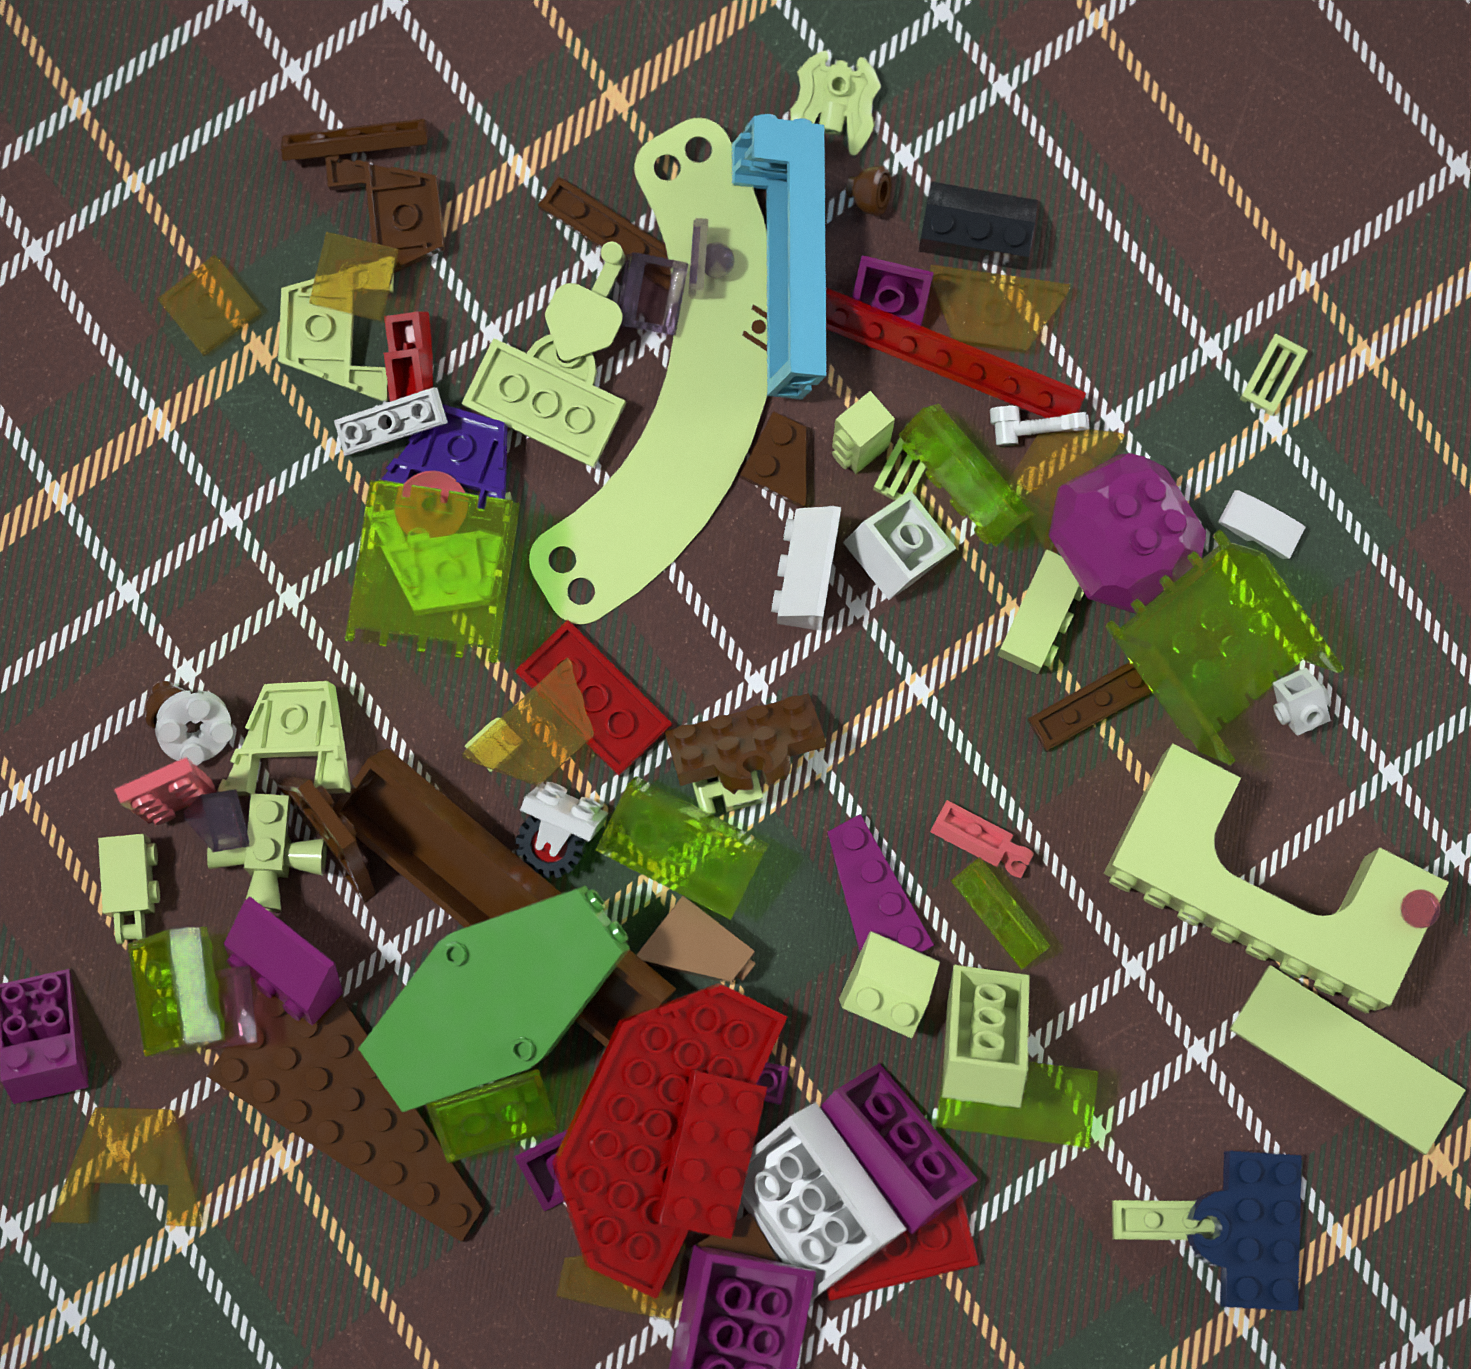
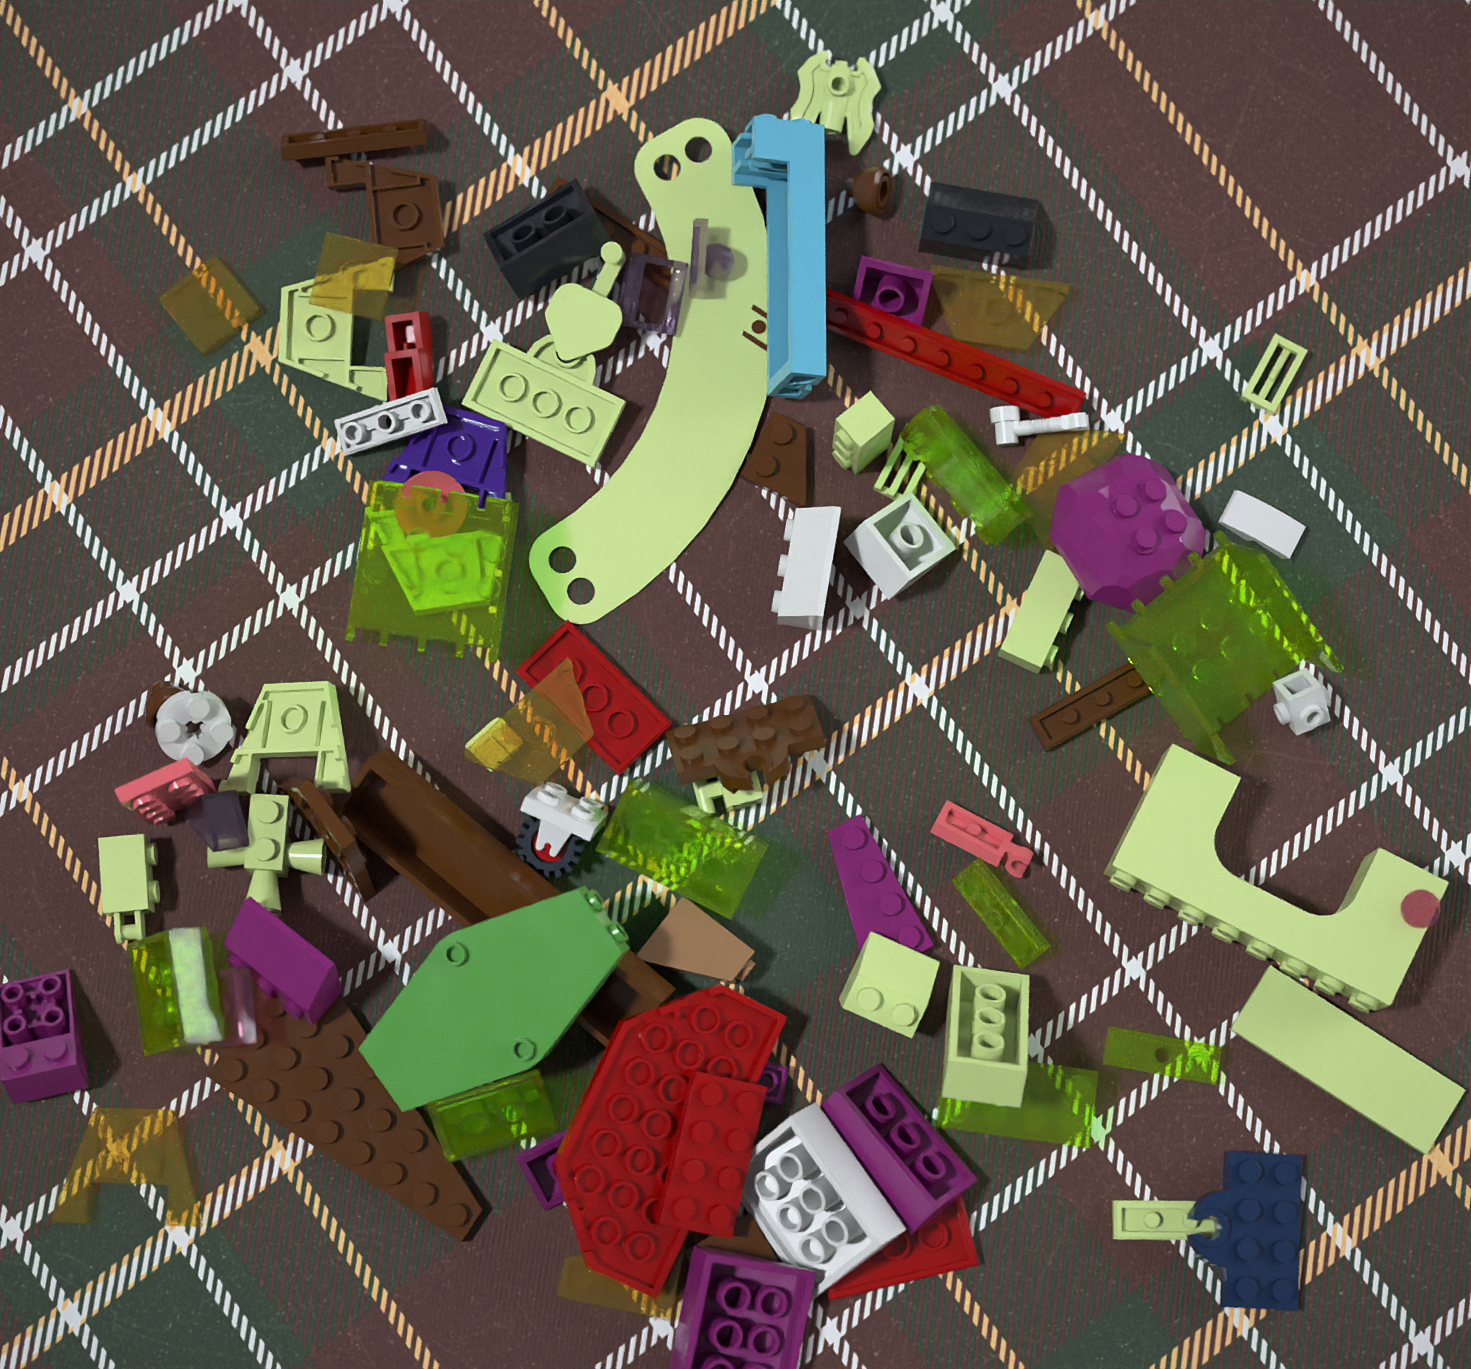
none -> black slope [483,178,613,300]
none -> clear neon green tile [1101,1026,1222,1085]

